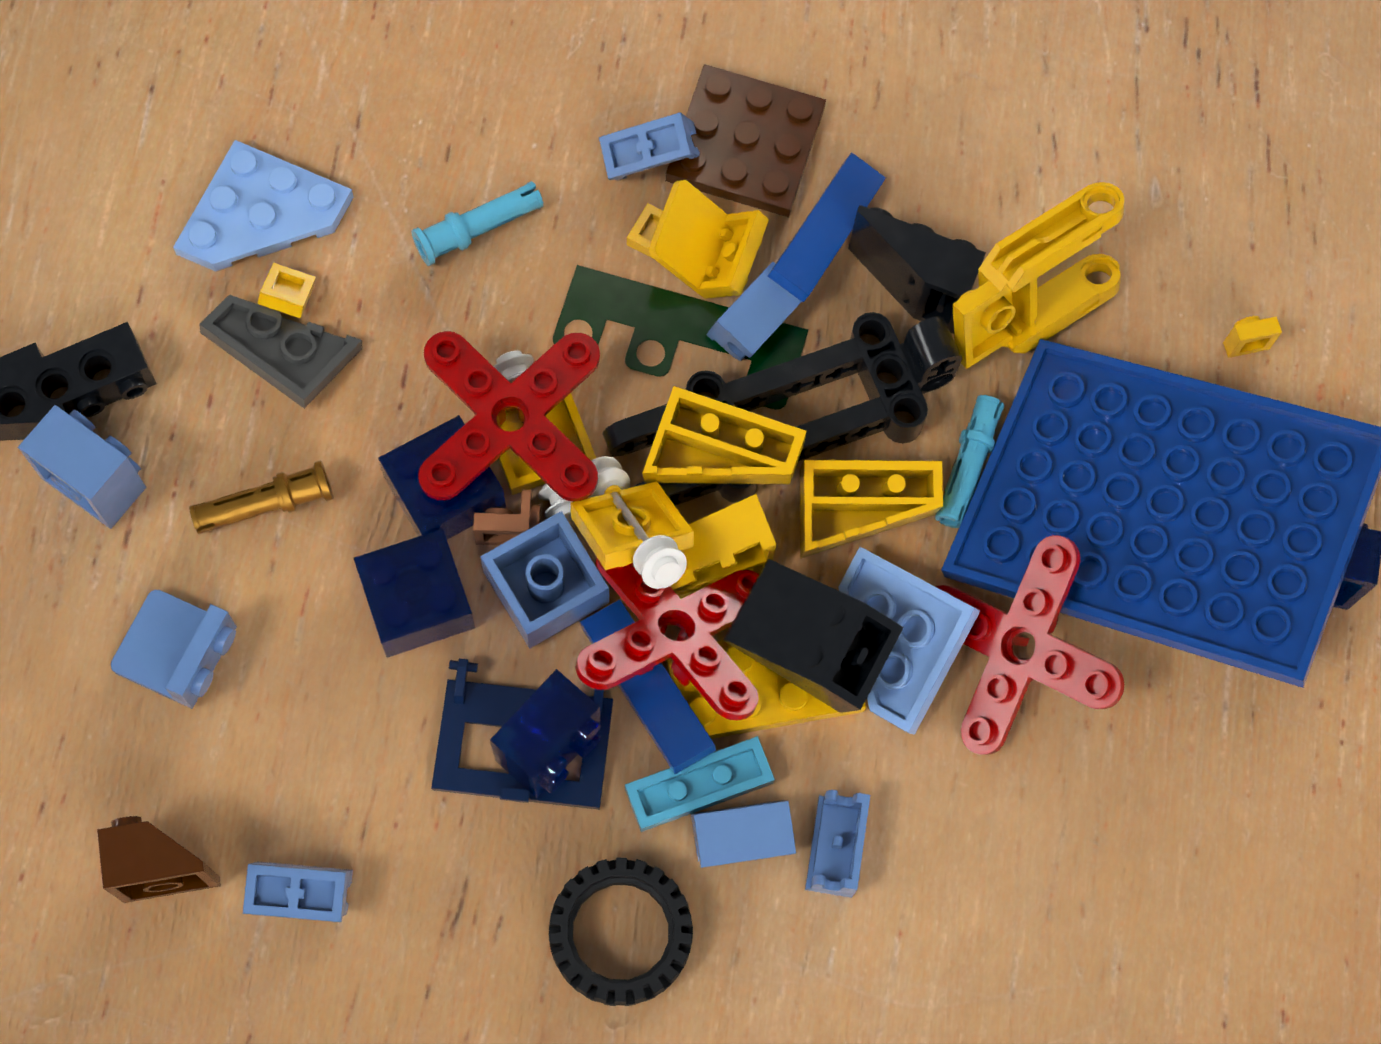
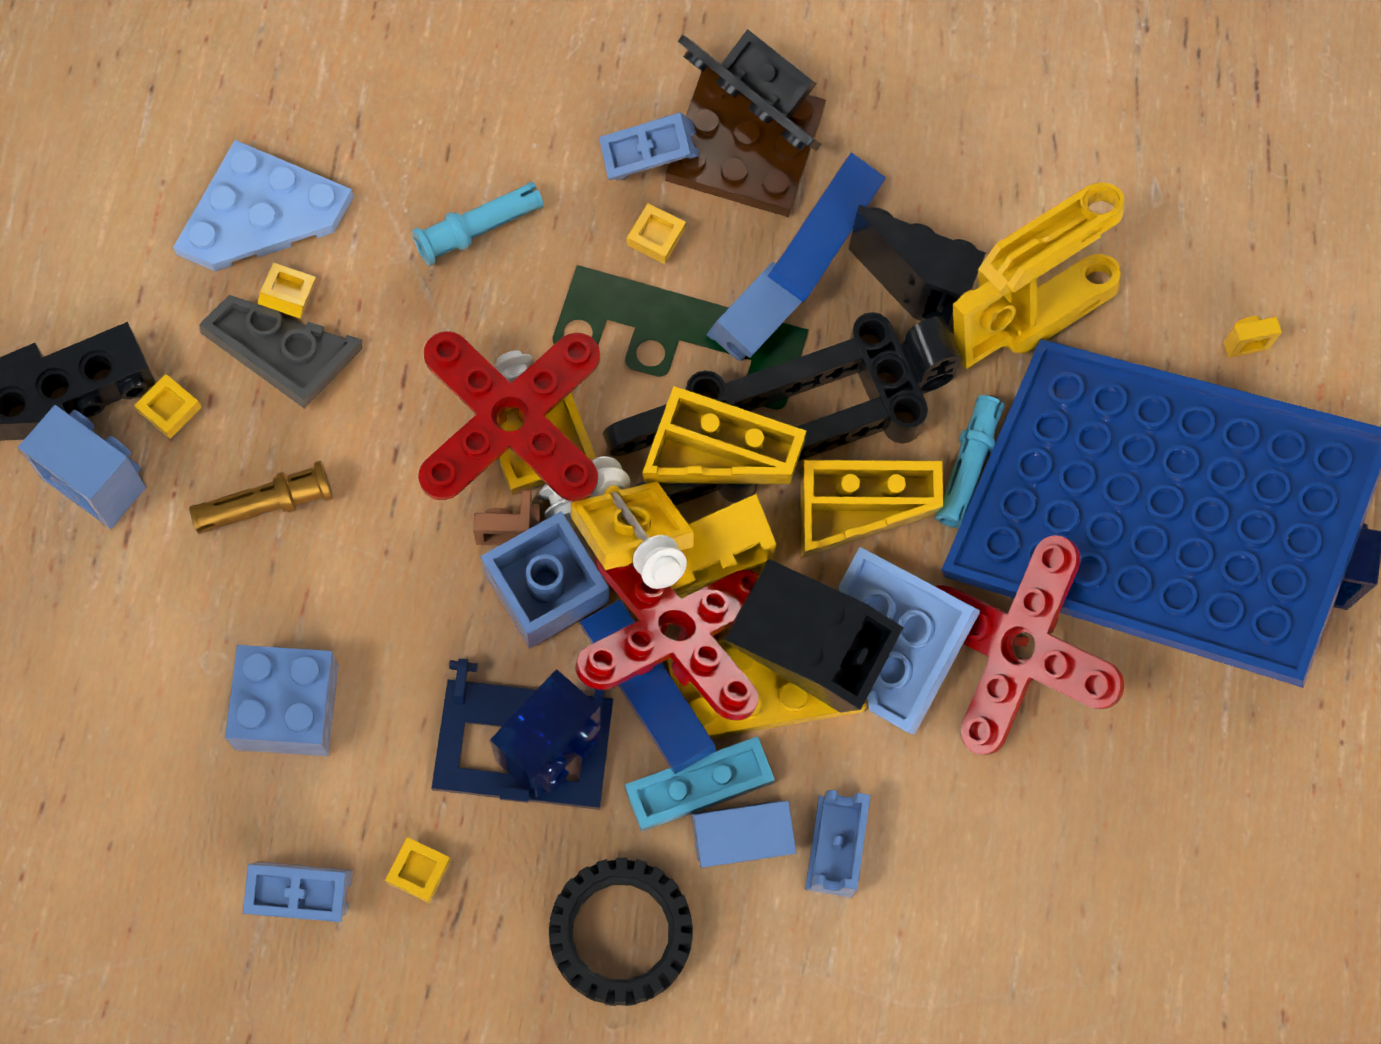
reddish brown slope [97,816,221,903] -> none
medium blue bracket [111,590,237,709] -> none
clear blue brick [354,529,475,658] -> none
clear blue brick [378,415,506,551] -> none
yellow bracket [649,180,769,299] -> none
none -> yellow plate [134,374,202,439]
none -> medium blue brick [225,645,339,756]
none -> yellow plate [385,837,451,904]
none -> black bracket [678,29,822,151]

